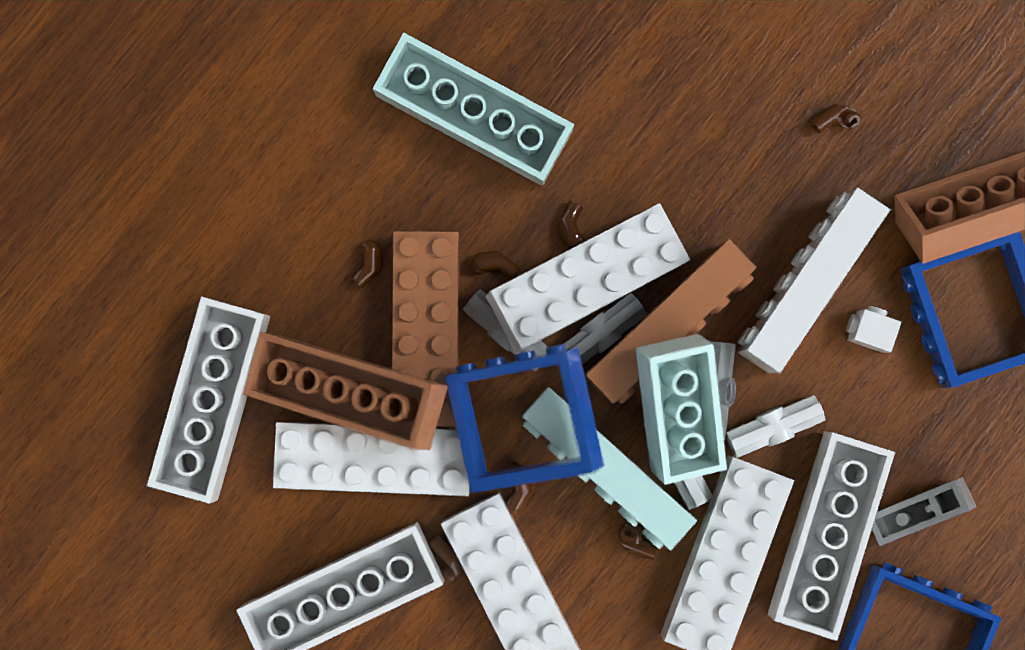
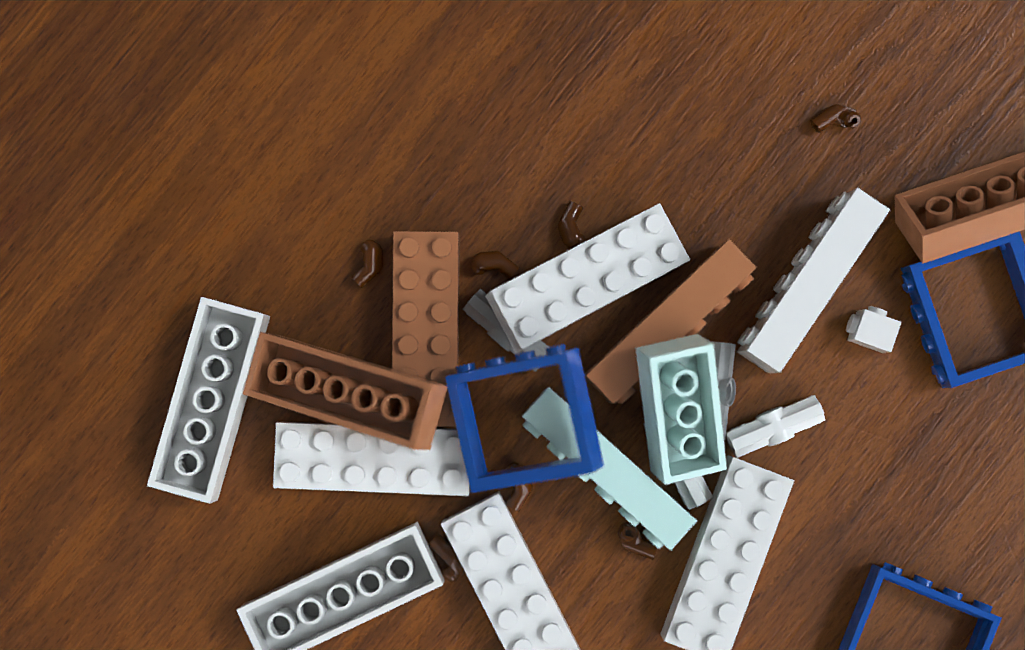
light aqua brick [373,33,574,186] -> none
light grey piece [562,293,647,364] -> none
white brick [767,431,895,641] -> none
light grey slope [872,477,977,546] -> none

